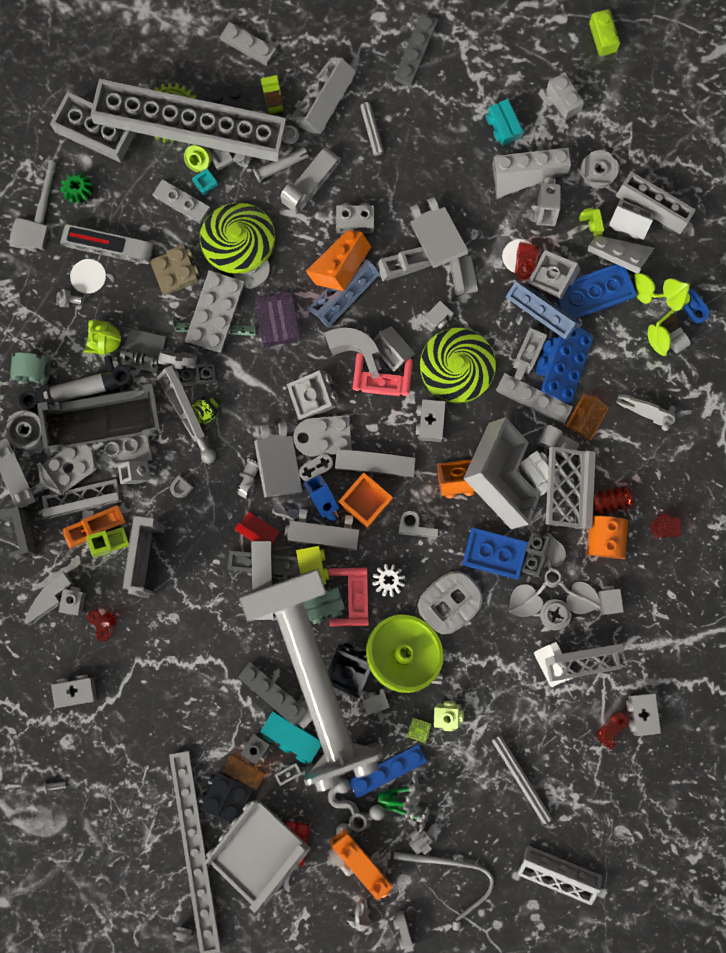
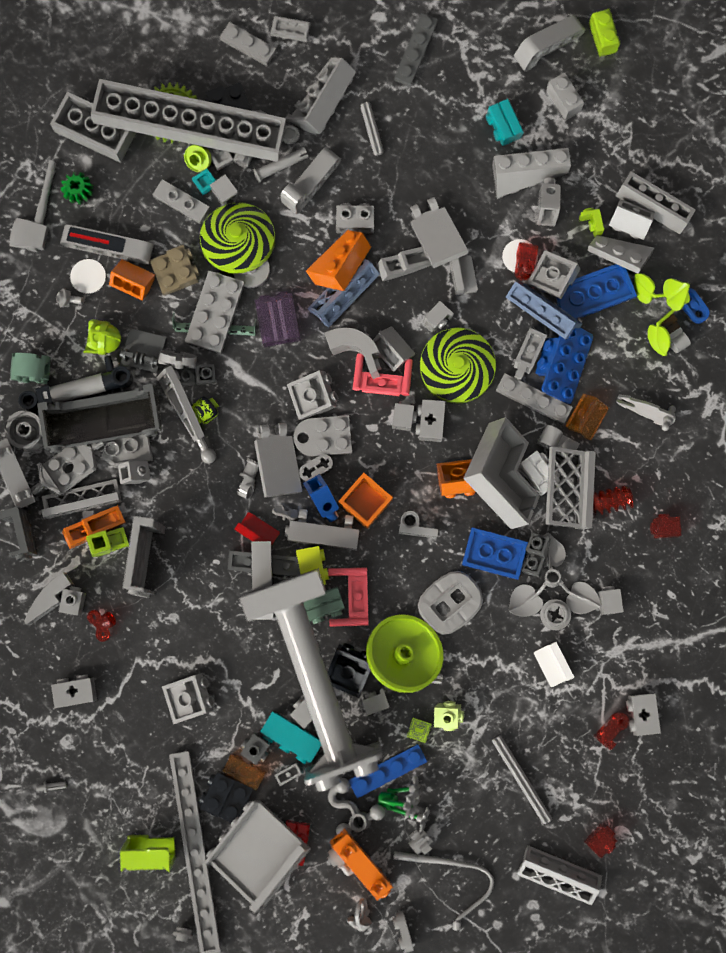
light grey tile [170,475,194,498] -> none
dark grey plate [238,662,308,726] -> none
lime leg [260,75,284,115] -> none
light grey slope [335,449,416,477] -> none
white gear [373,564,405,597] -> none
light grey fence [545,644,624,682] -> none
light grey plate [580,150,619,188] -> none
orange brick [586,516,629,559] -> none
none -> orange brick [109,259,155,301]
none -> lime piece [120,835,175,873]
none -> light grey plate [162,673,215,724]
none -> light grey panel [210,175,238,206]
none -> light grey plate [271,16,310,42]
none -> light grey brick [392,401,417,431]
none -> light grey beam [514,15,585,72]
none -> clear red brick [584,824,617,858]

